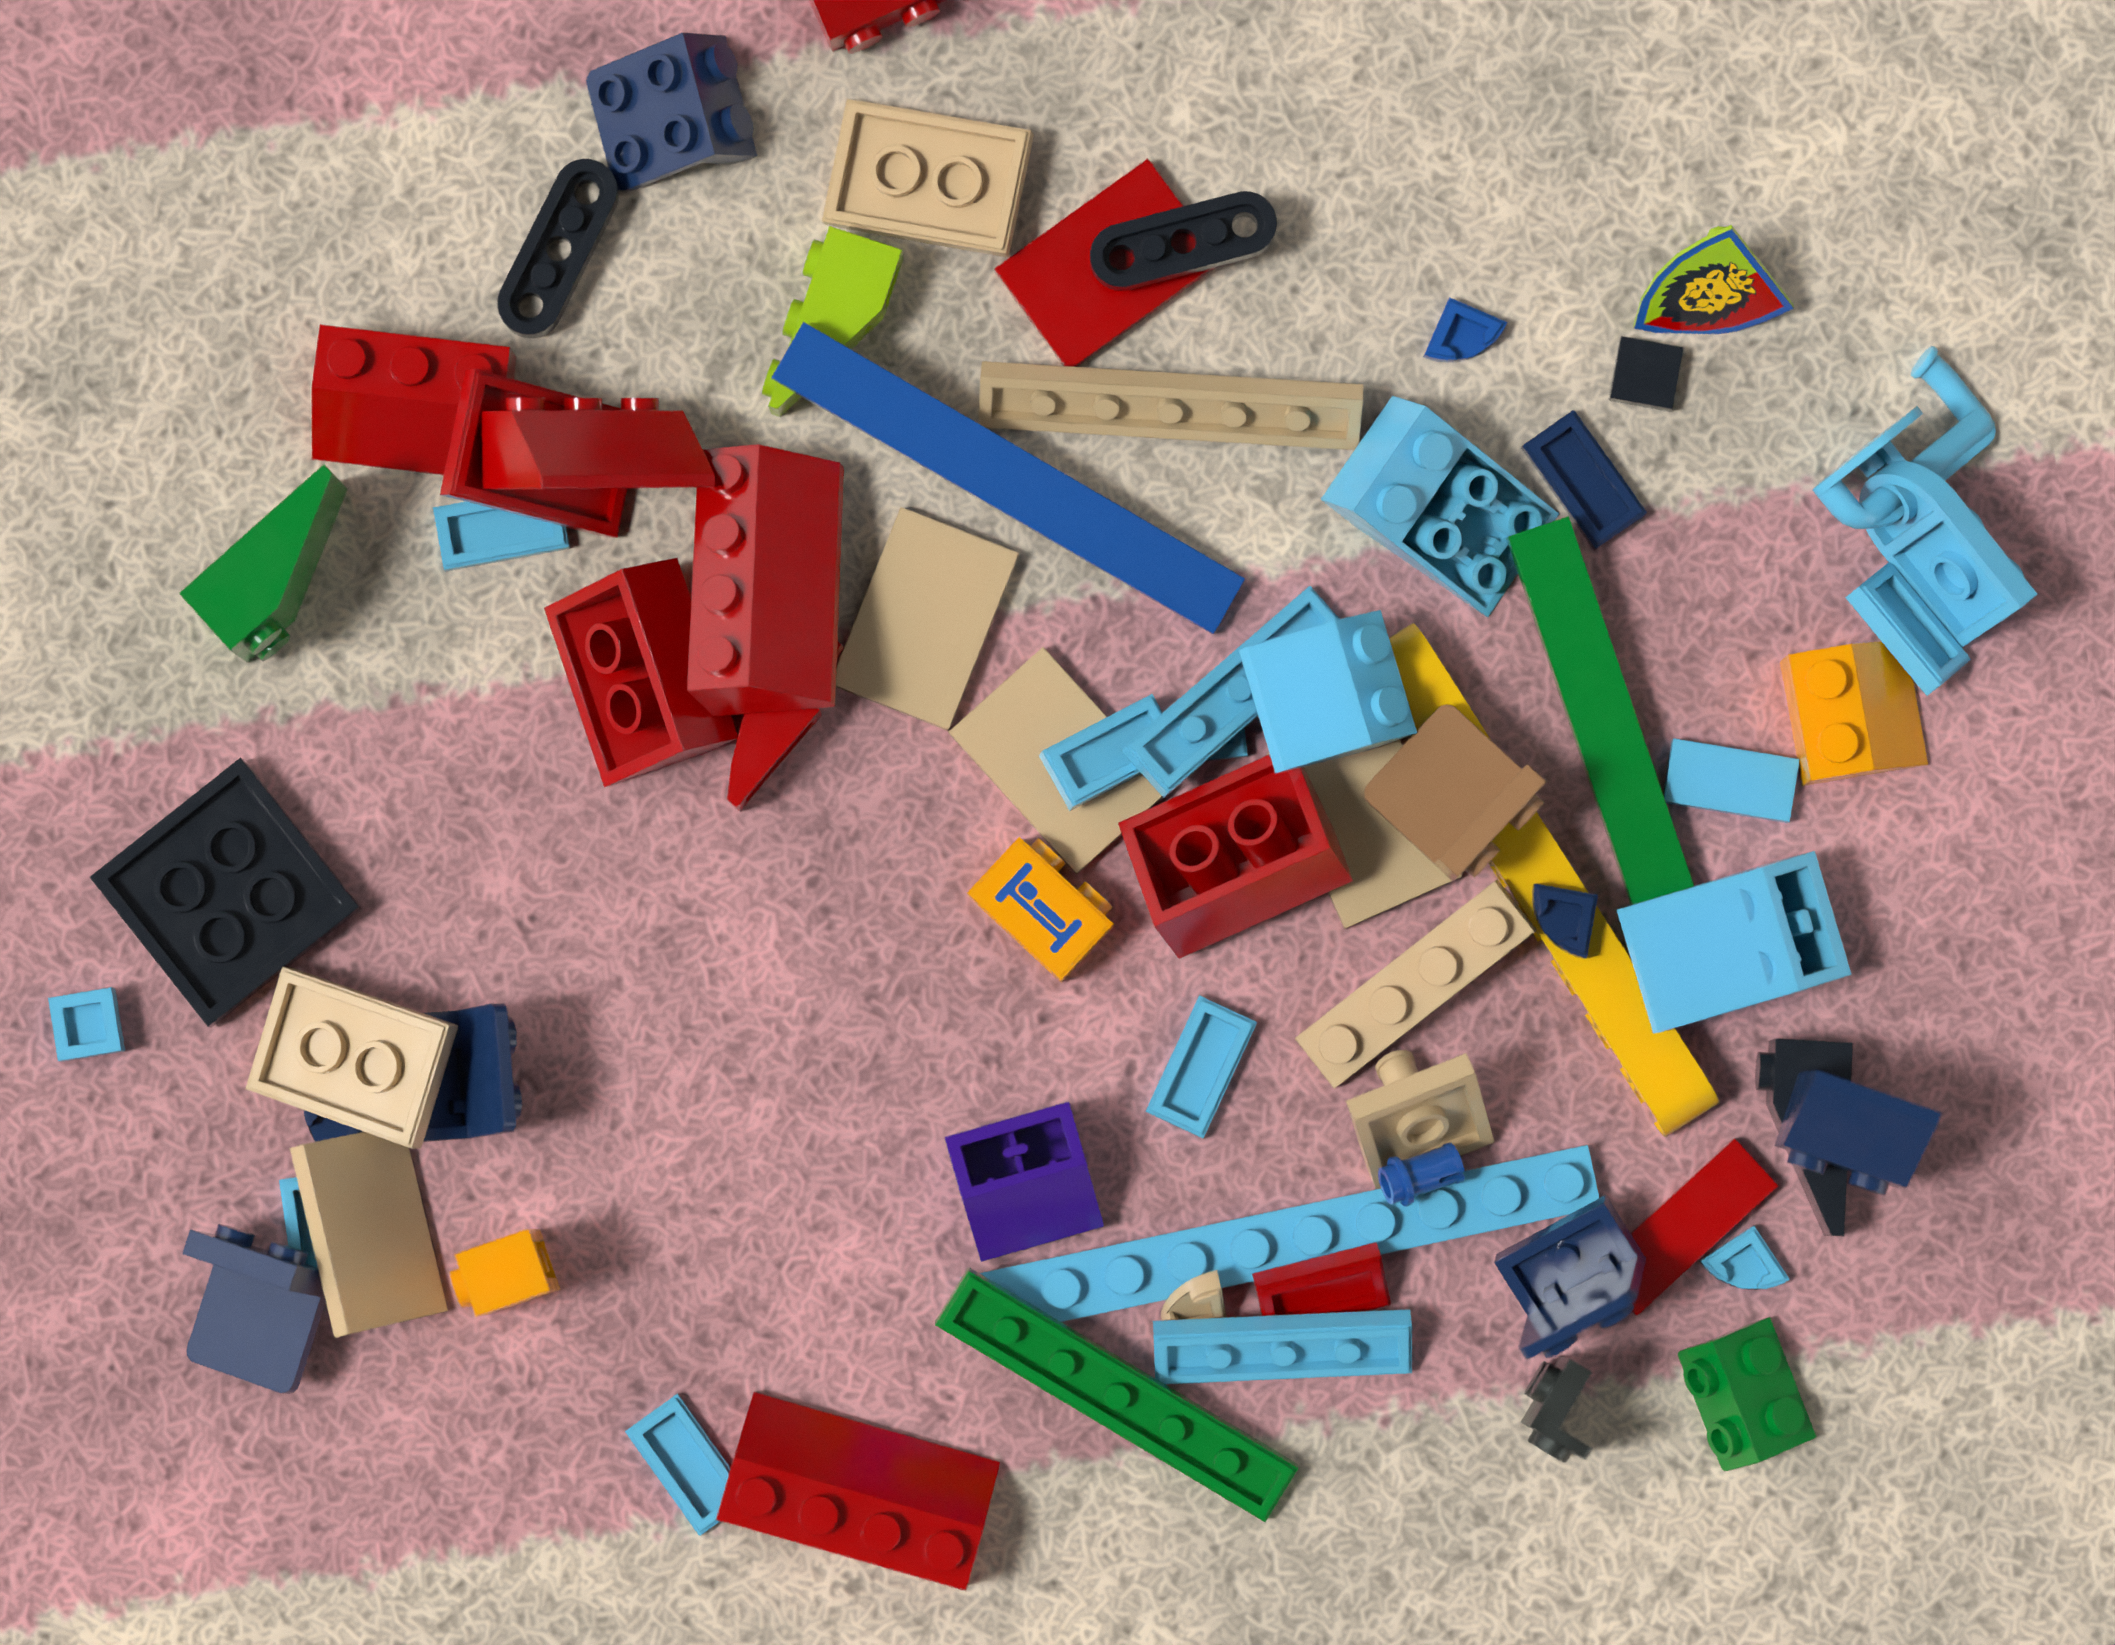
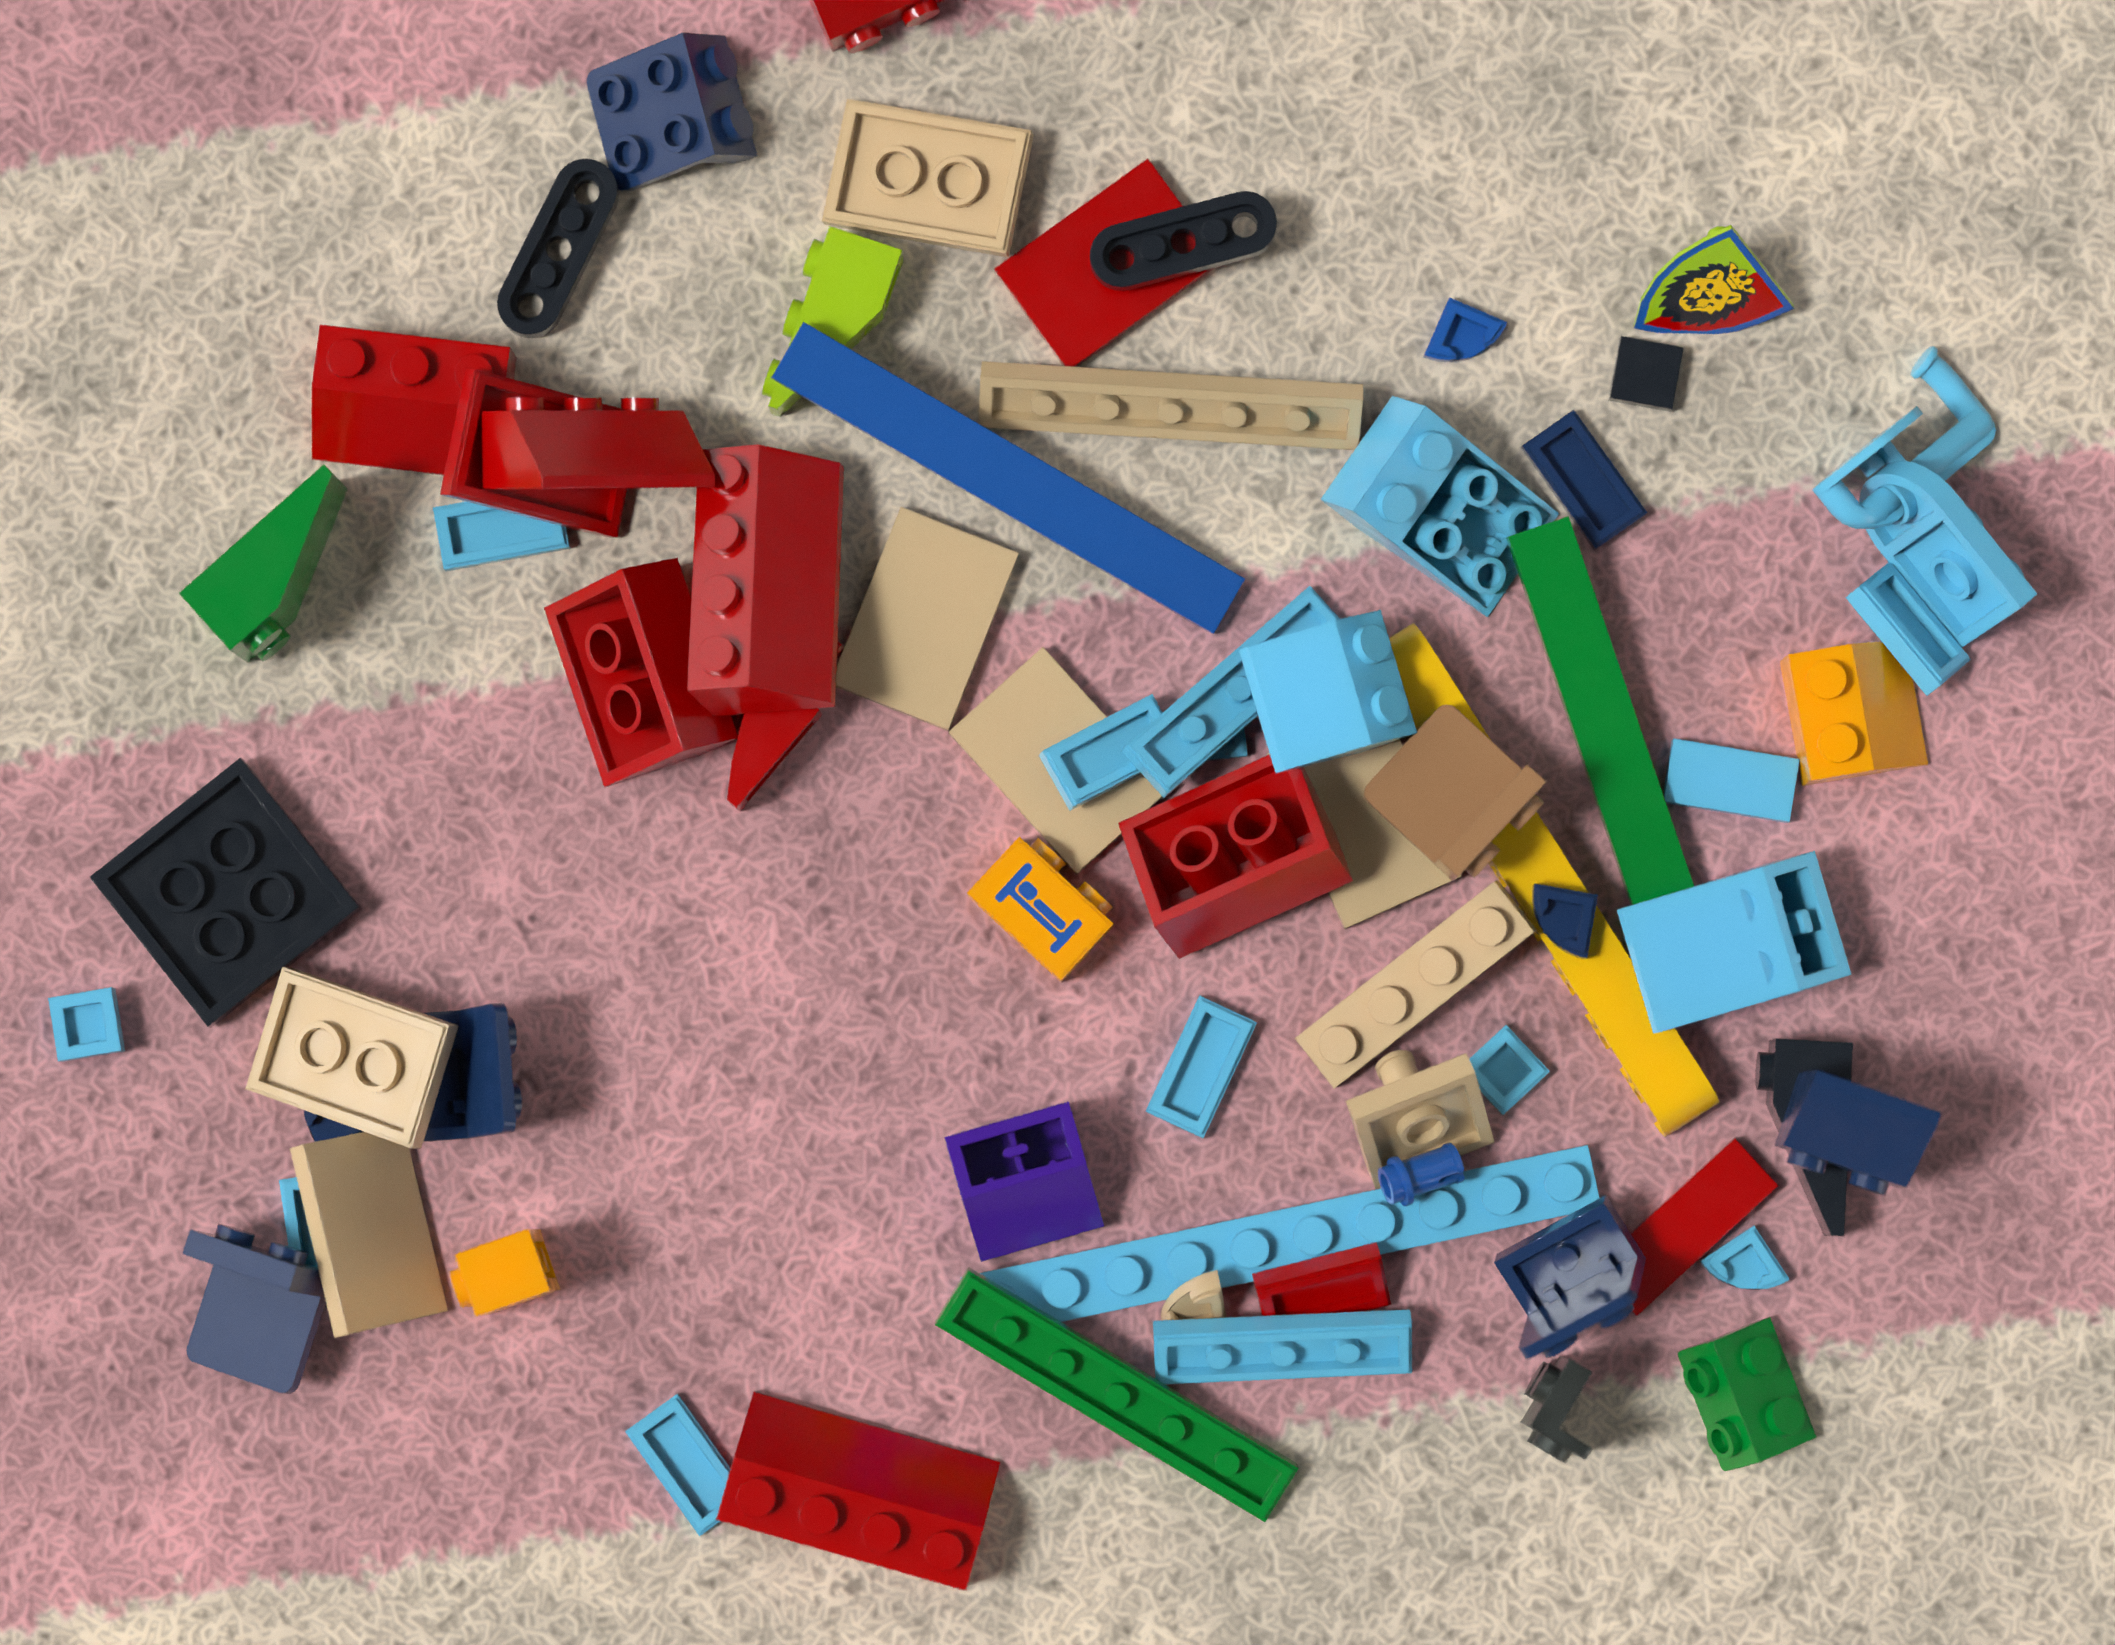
none -> medium azure tile [1469,1025,1550,1115]

